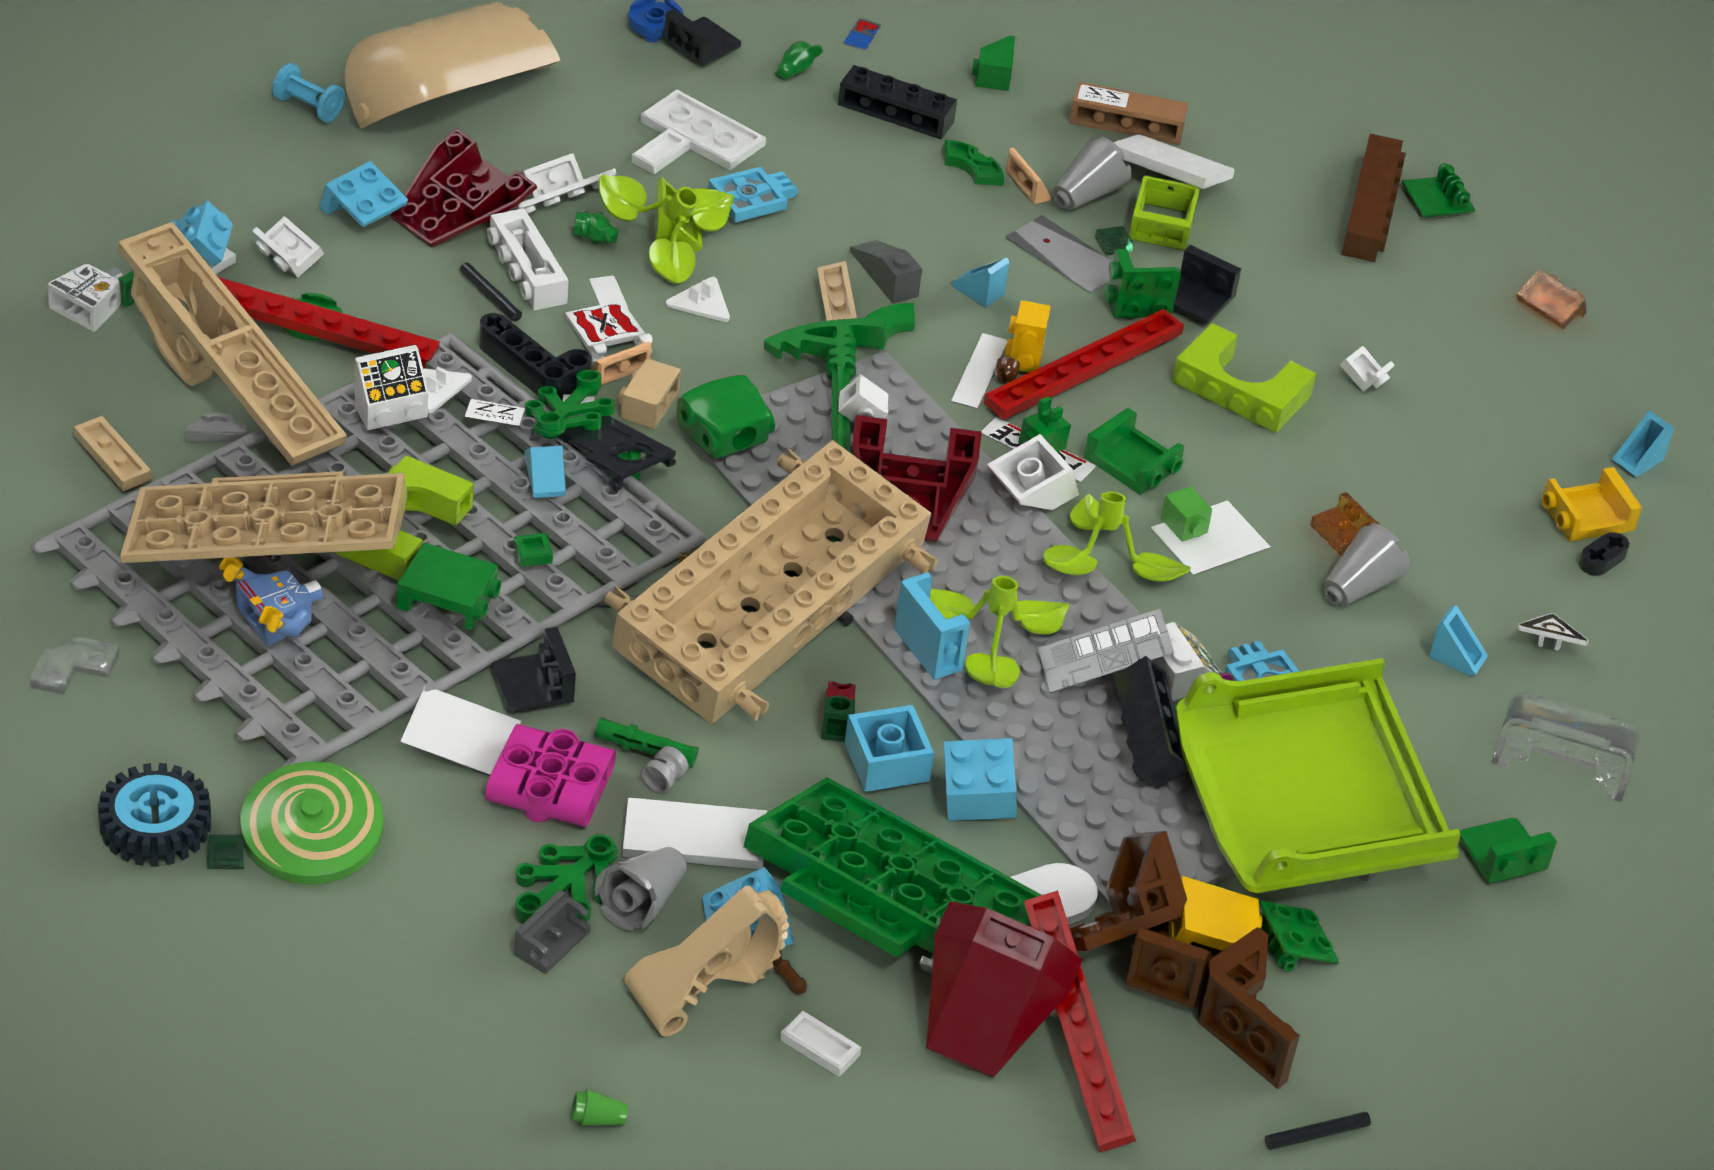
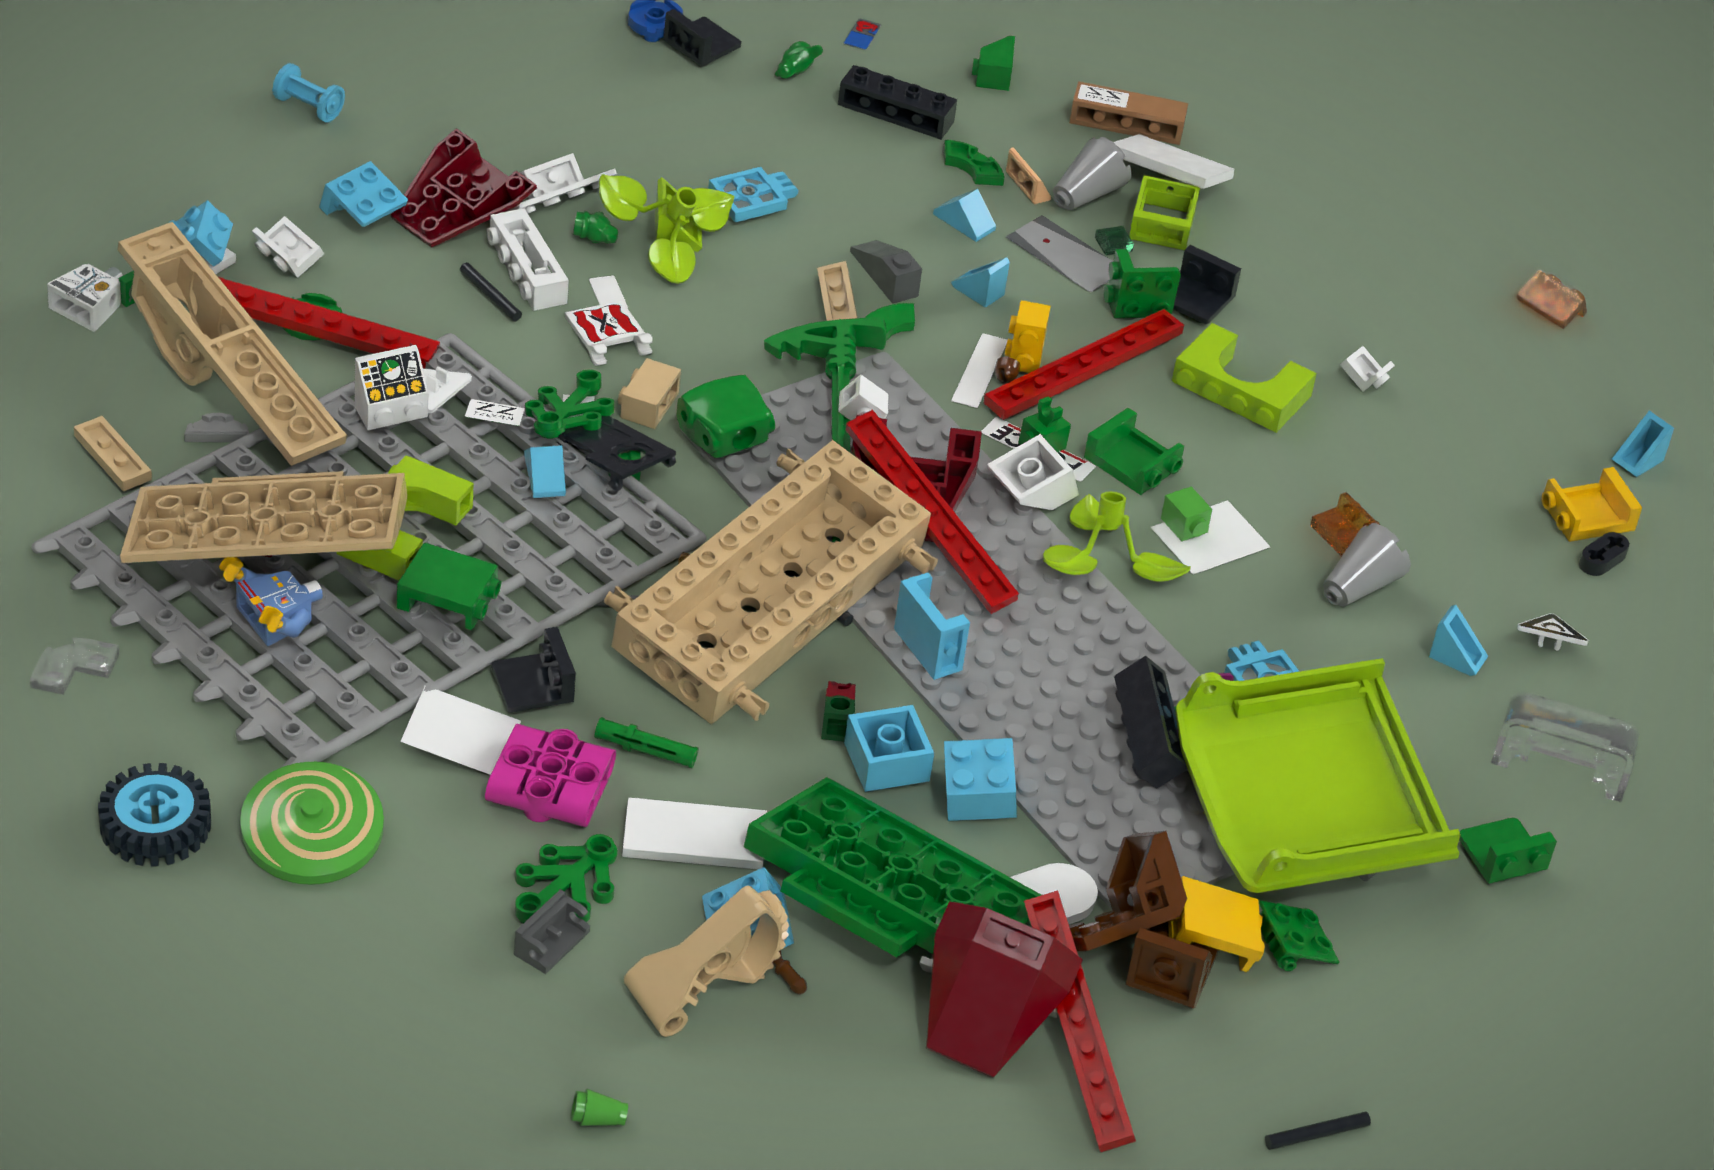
clear green tile [207,834,245,869] -> none
tan panel [345,2,561,129] -> none
black beam [479,313,592,401] -> none
green tile [513,533,553,567] -> none
light nougat slope [591,342,651,385] -> none
light grey cone [594,847,687,931] -> none
white tile [631,129,690,174] -> none
white tile [640,90,766,171] -> none
light grey wheel [641,746,688,794] -> none
white piece [666,277,730,322] -> none
white tile [780,1011,862,1077] -> none
lime plant [929,576,1069,688] -> none
light grey sticker [1038,609,1174,692] -> none
white slope [1152,622,1221,701] -> none
reddish brown bracket [1198,927,1300,1089] -> none
reddish brown brick [1341,133,1406,262] -> none
green hinge [1402,163,1475,217] -> none
none -> red plate [846,409,1019,614]
none -> medium azure slope [933,189,996,242]

